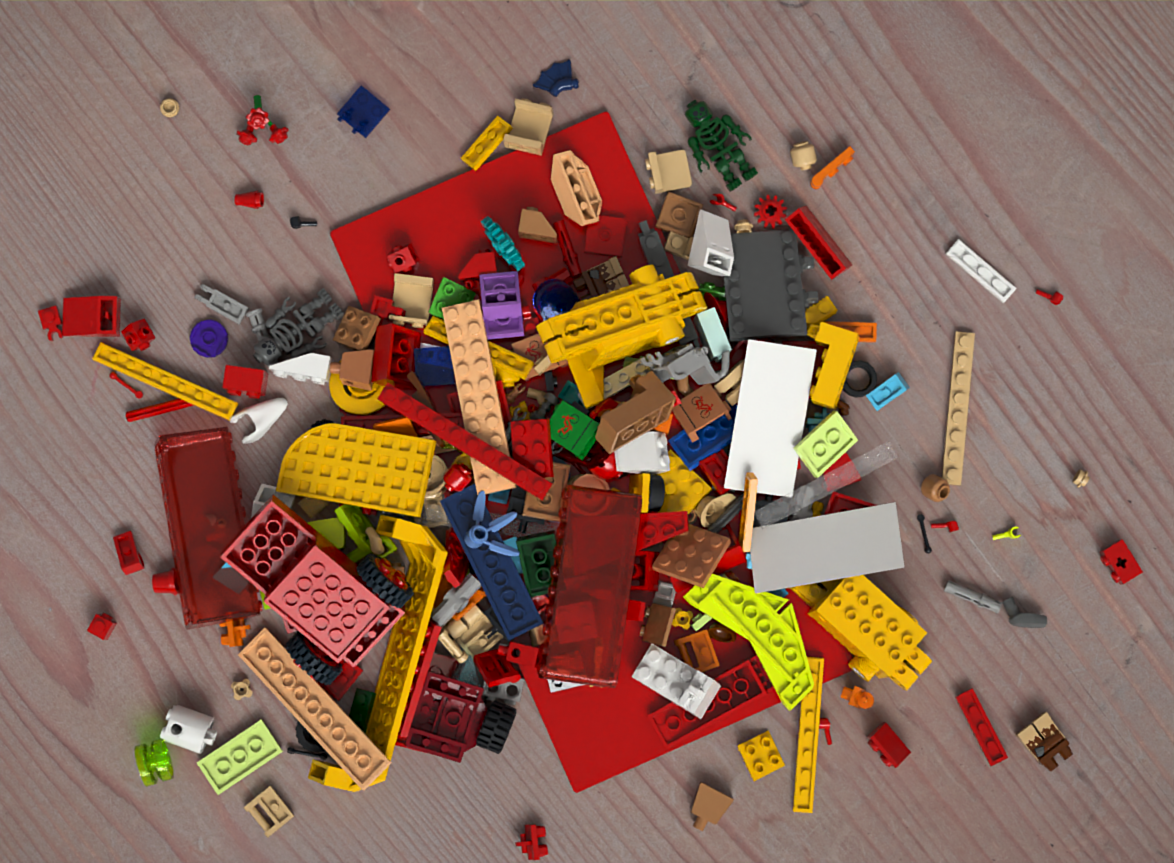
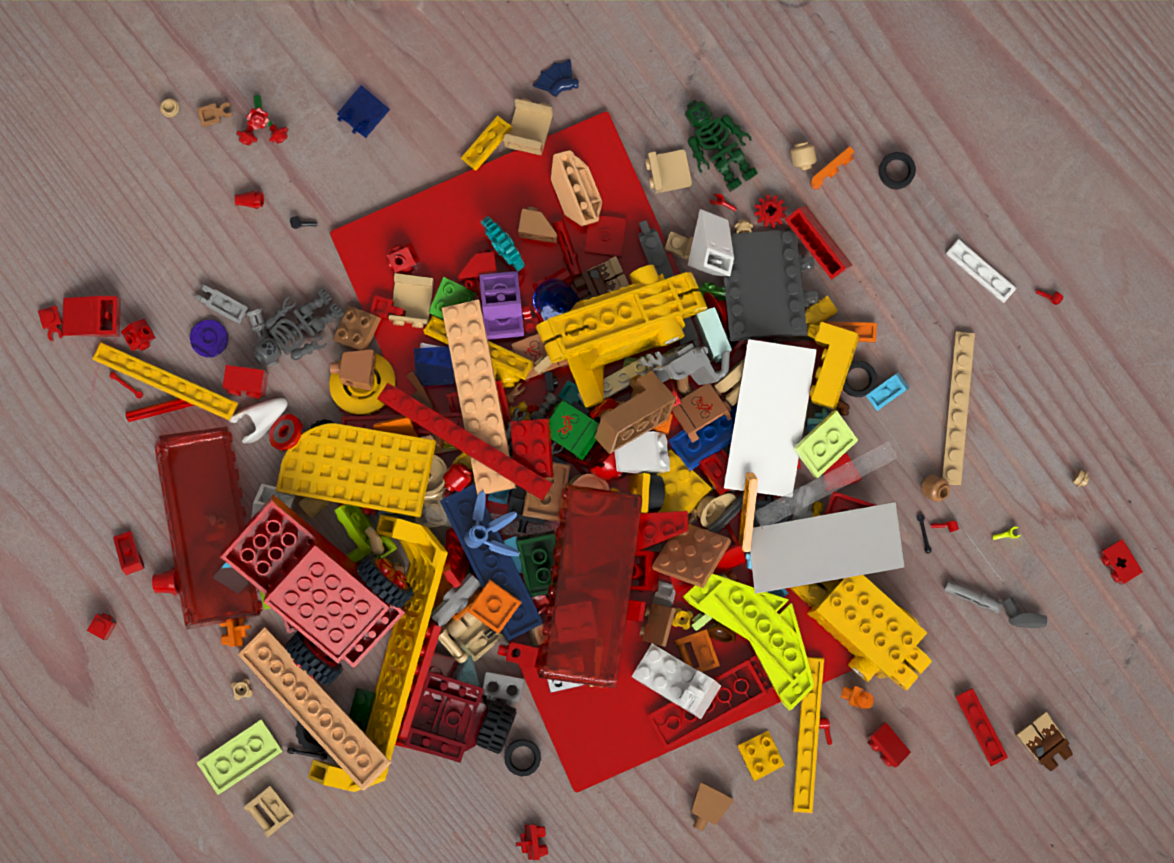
clear neon green wheel [134,738,174,787] -> none
white cylinder [160,705,217,754] -> none
white slope [269,353,334,385] -> none
neon yellow torso [308,517,346,549] -> none
red plate [318,659,364,701] -> none
red slope [371,323,421,389] -> none
red plate [473,649,521,687] -> none
tan arm [527,388,546,408] -> none
medium nougat plate [655,191,703,238] -> none
none -> medium nougat plate [197,103,233,128]
none -> red tile [269,414,303,451]
none -> orange tile [467,580,521,634]
none -> black tyre [504,739,541,777]
none -> black tyre [879,152,916,190]

